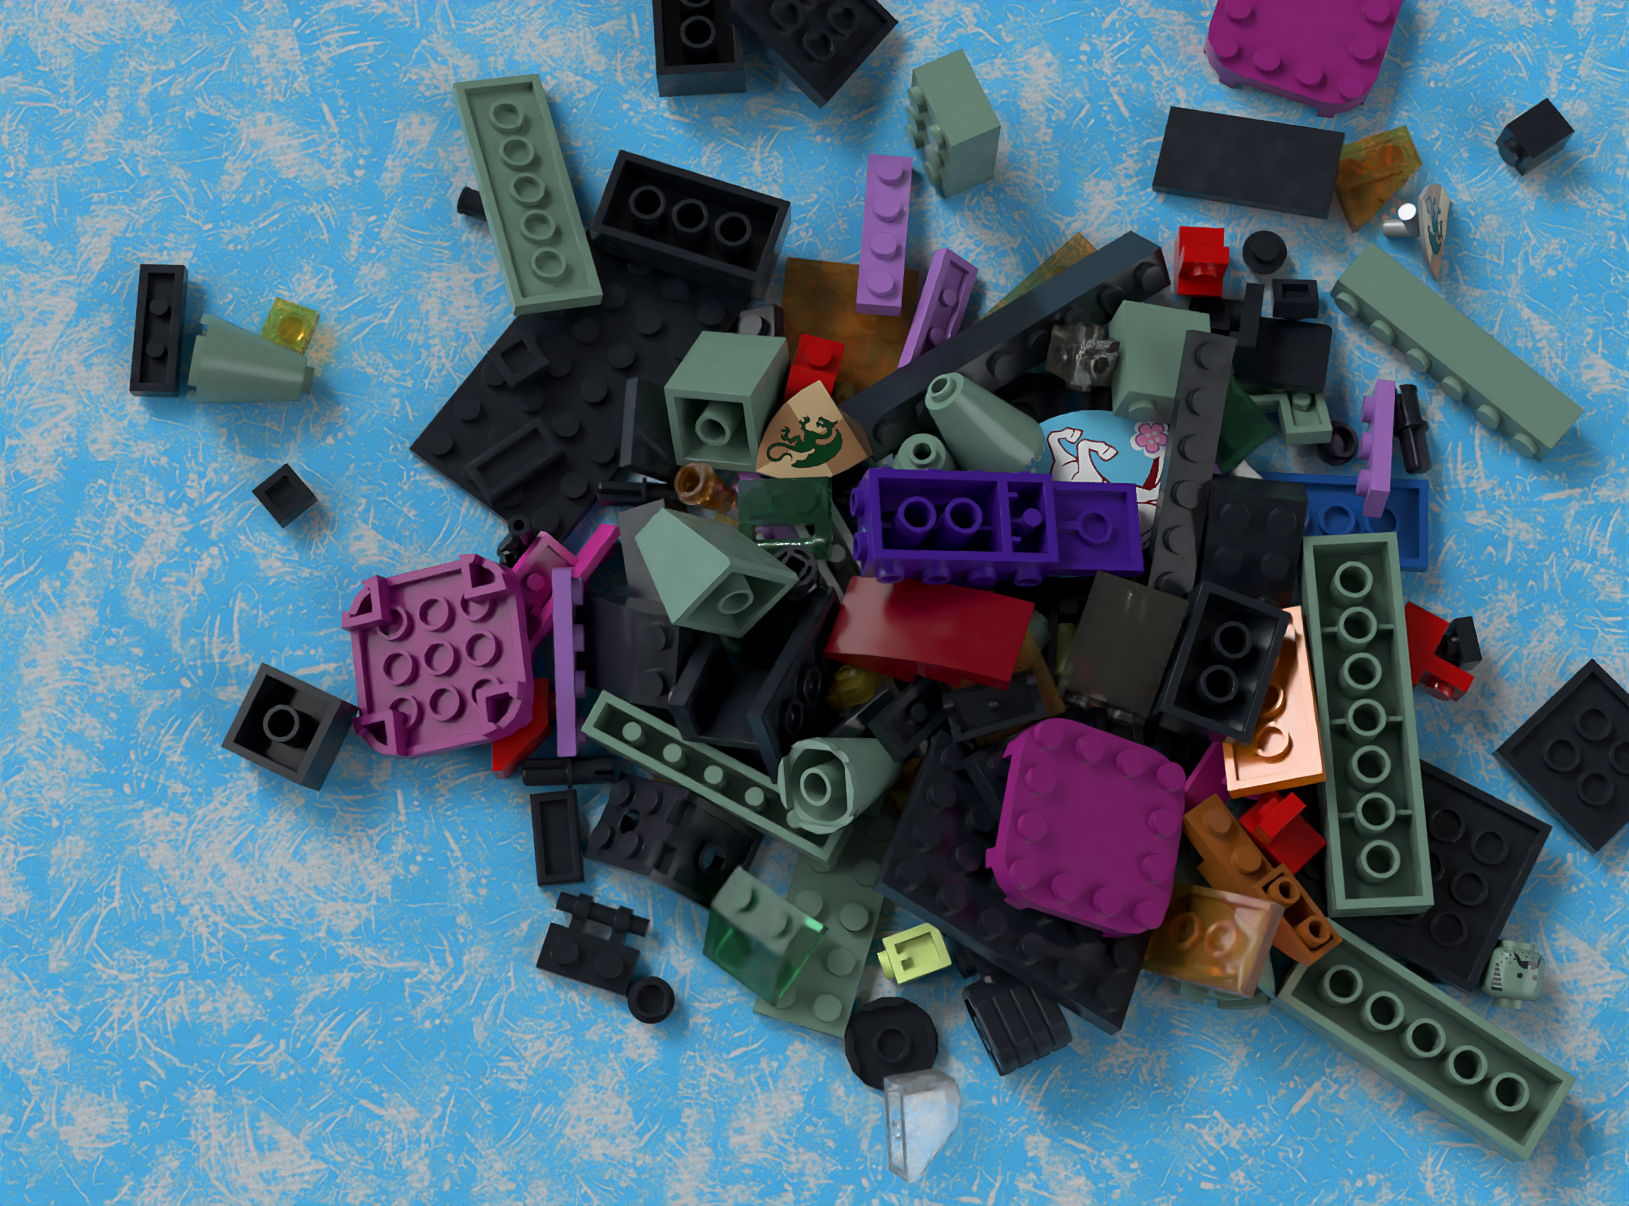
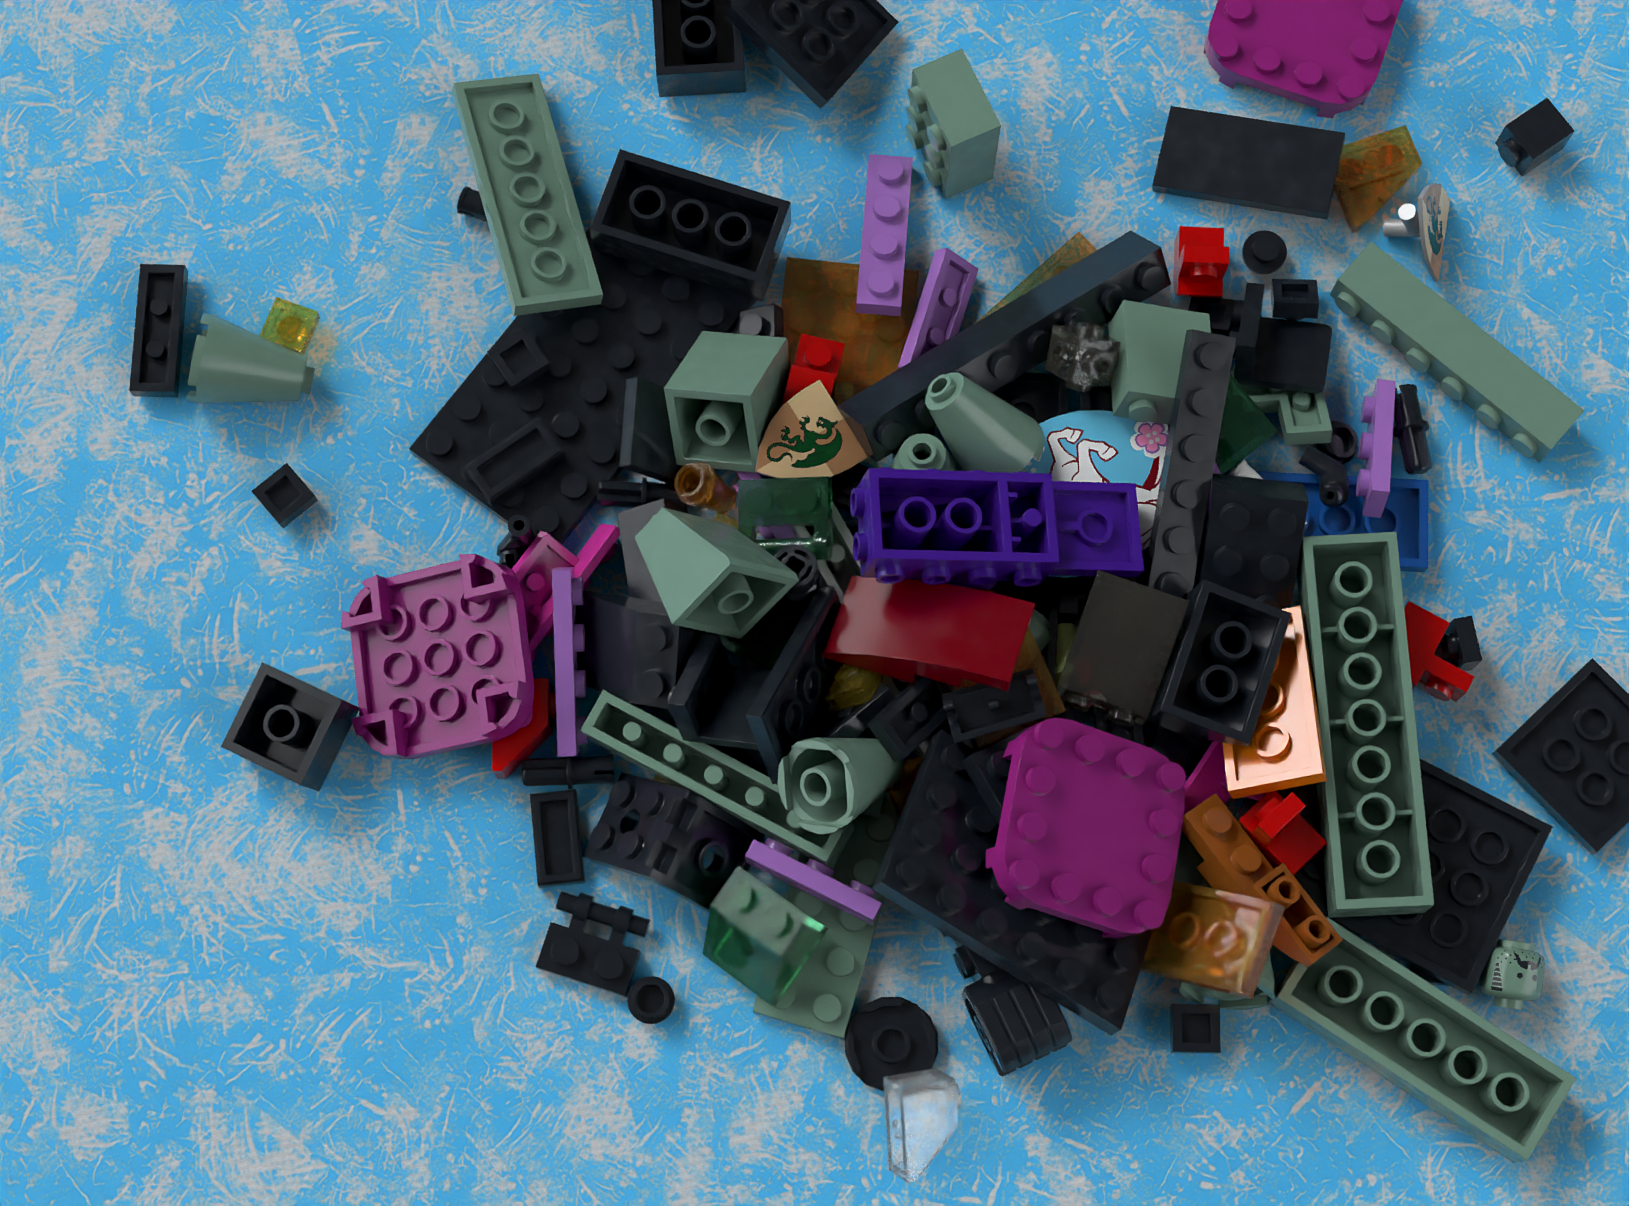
yellowish green bracket [877,923,952,988] -> none
none -> medium lavender plate [745,838,882,926]
none -> black plate [1170,1004,1221,1054]
none -> black arm [1299,445,1350,507]

